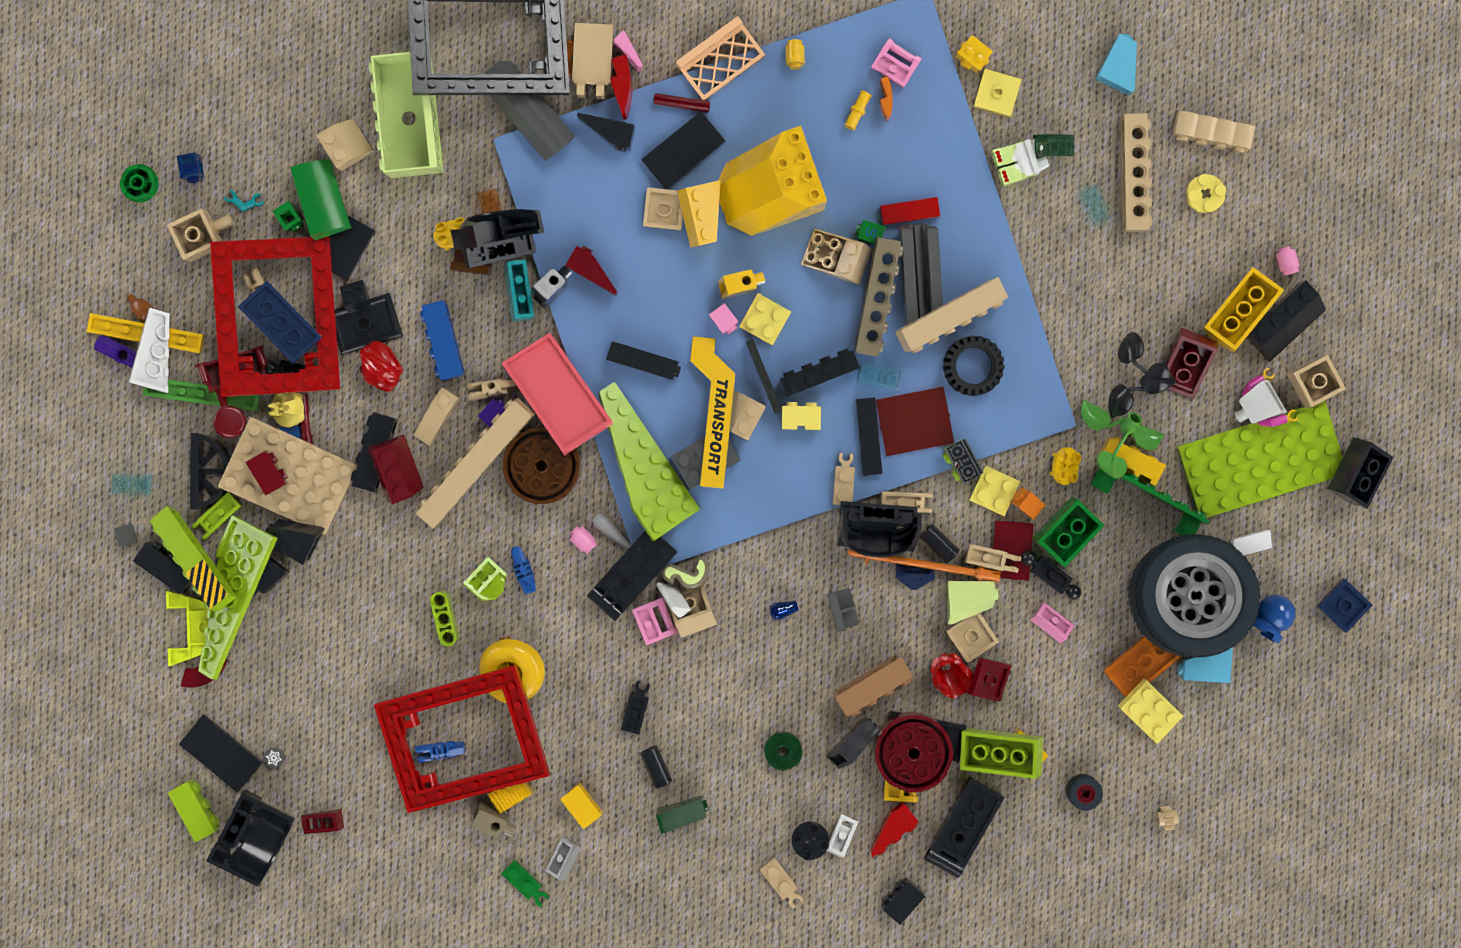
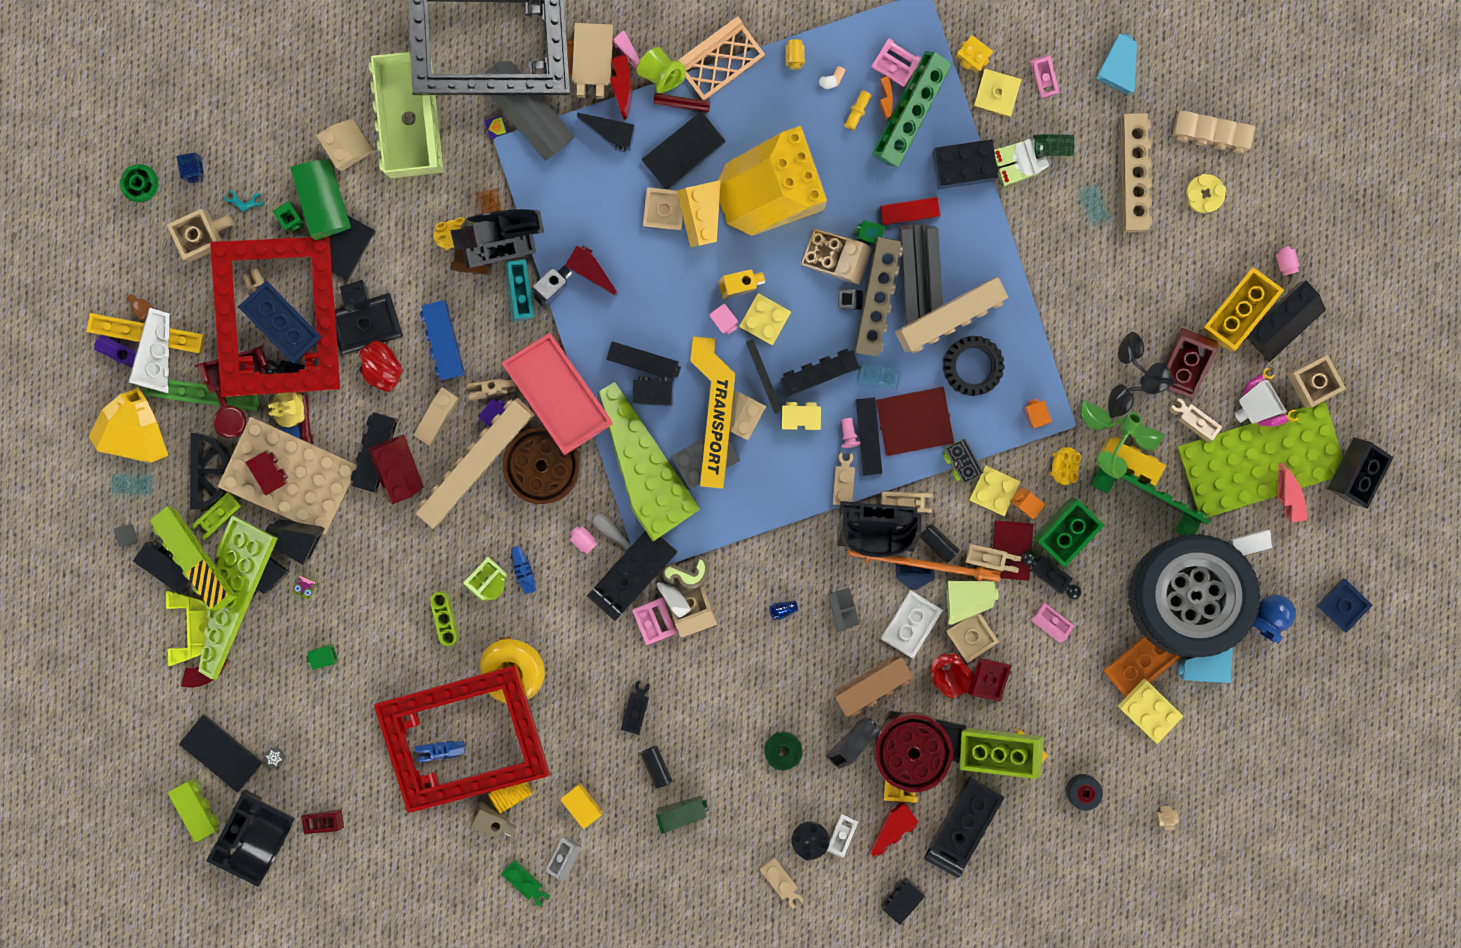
none -> yellow brick [89,387,168,463]
none -> tile [292,574,318,599]
none -> green brick [306,644,338,670]
none -> tile [484,115,508,140]
none -> black brick [632,376,674,406]
none -> lime hat [637,47,686,93]
none -> white arm [819,66,845,89]
none -> black slope [839,289,863,310]
none -> bright pink pin [840,418,861,448]
none -> green brick [871,51,952,167]
none -> white tile [880,590,943,659]
none -> black brick [932,139,998,190]
none -> orange brick [1023,398,1052,429]
none -> bright pink slope [1029,55,1060,99]
none -> tan plate [1169,398,1223,443]
none -> coral slope [1277,463,1307,522]

